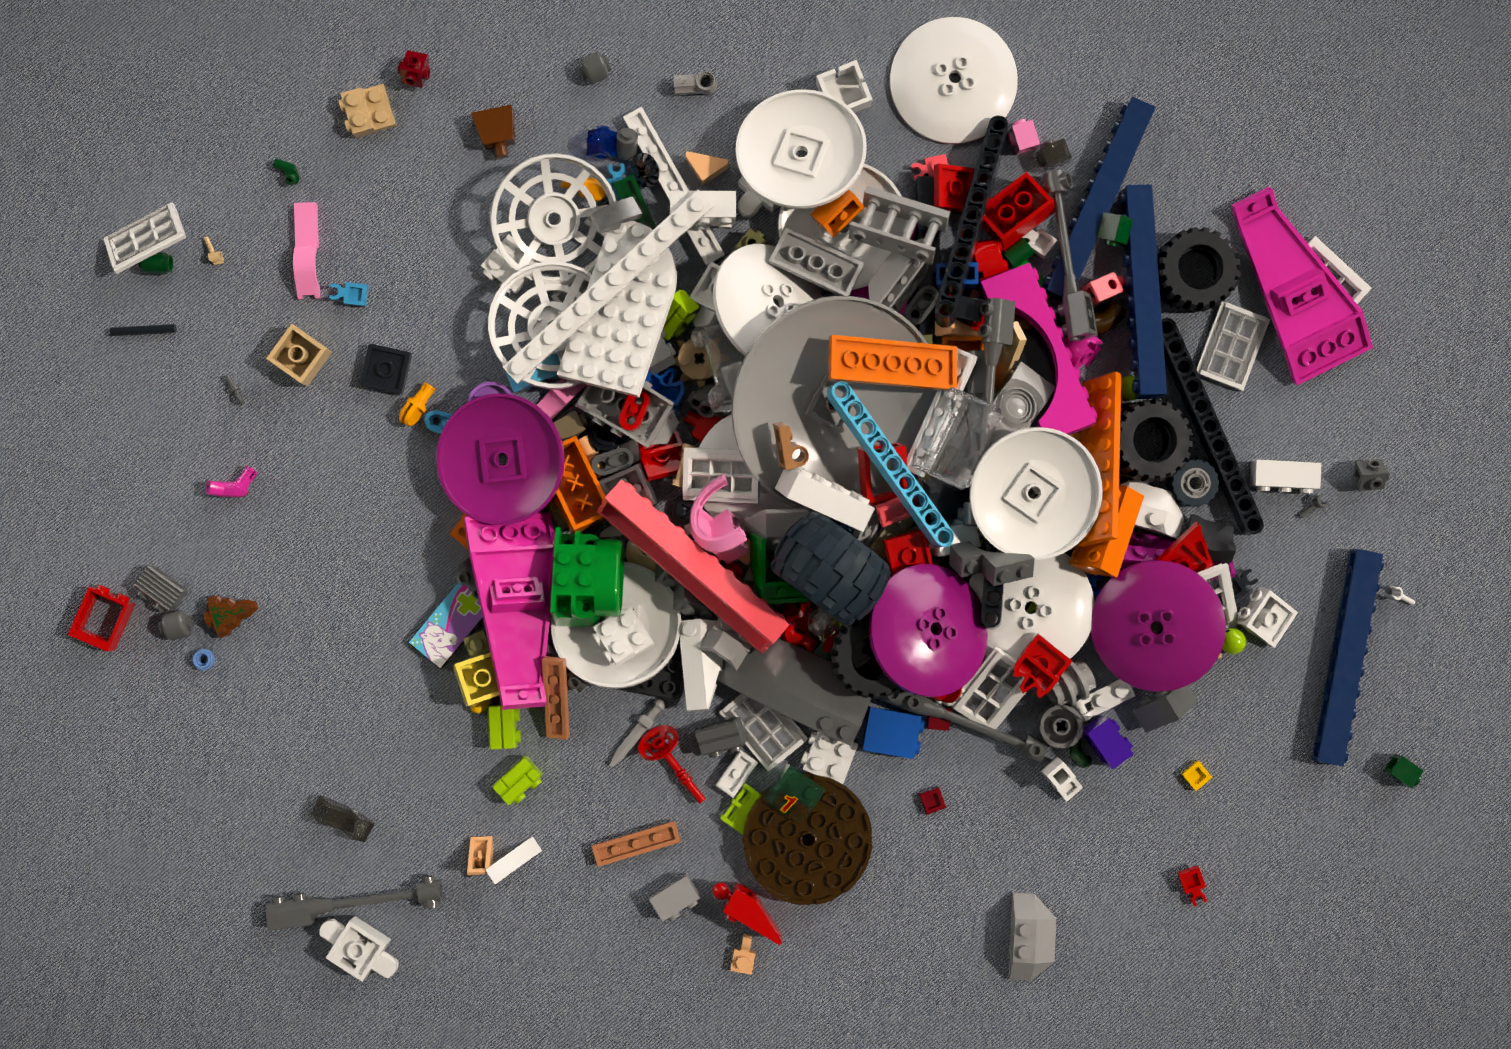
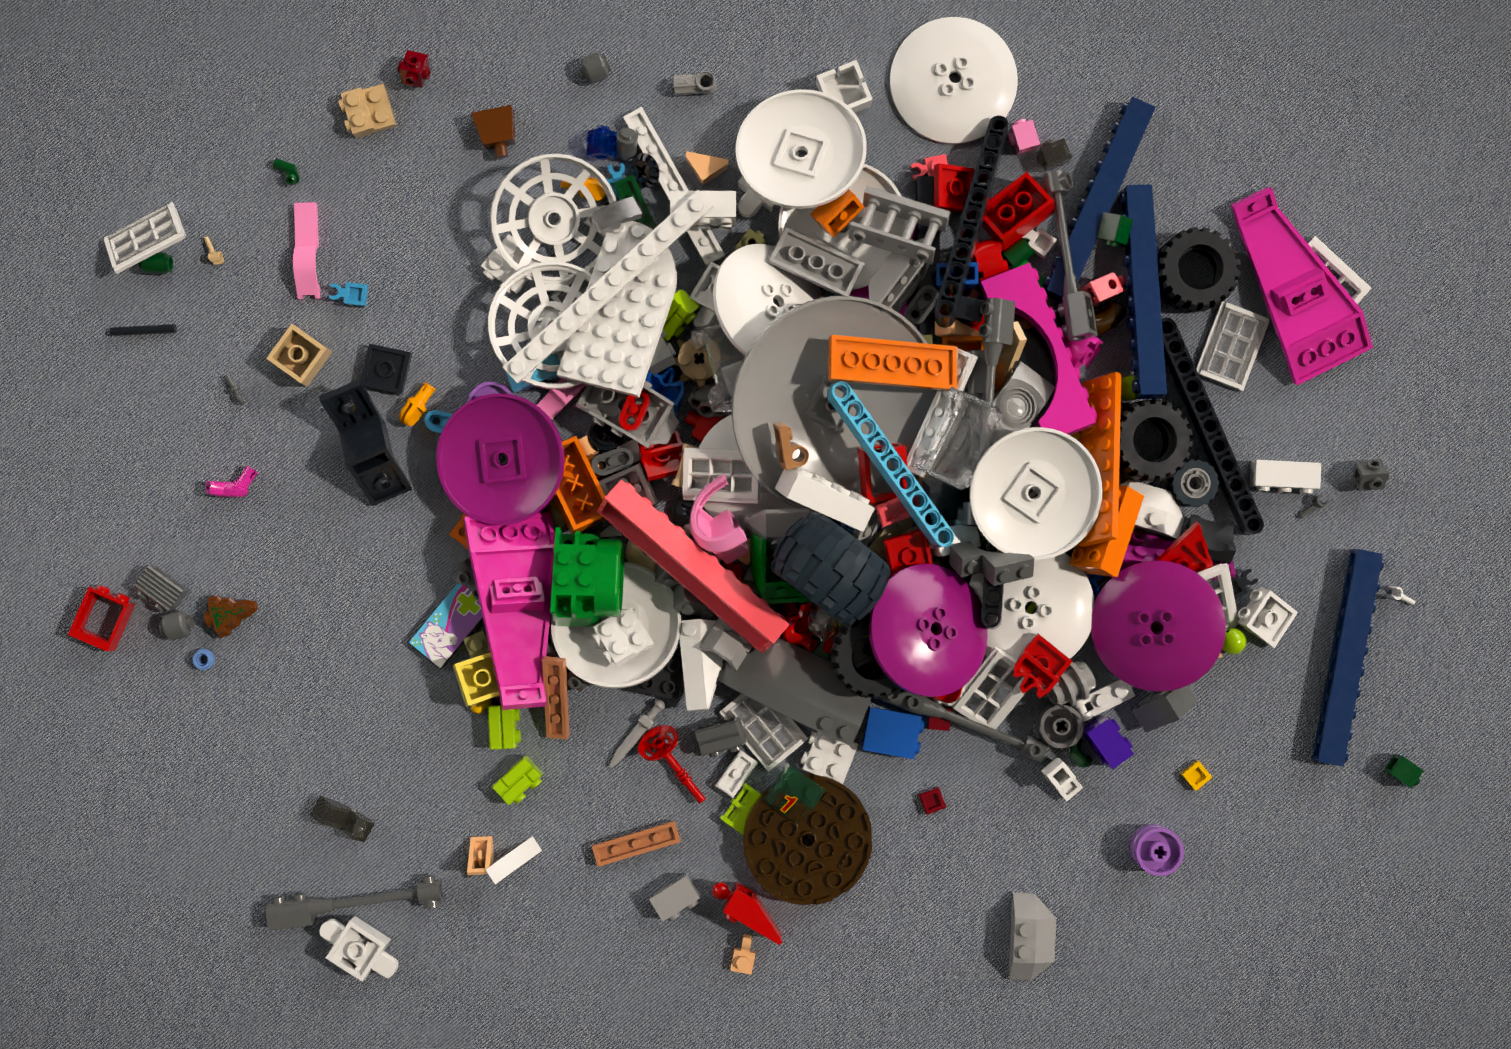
dark tan brick [553,411,588,441] -> none
red plate [1177,865,1207,907] -> none
none -> black bracket [319,379,412,506]
none -> medium lavender wheel [1130,824,1184,876]

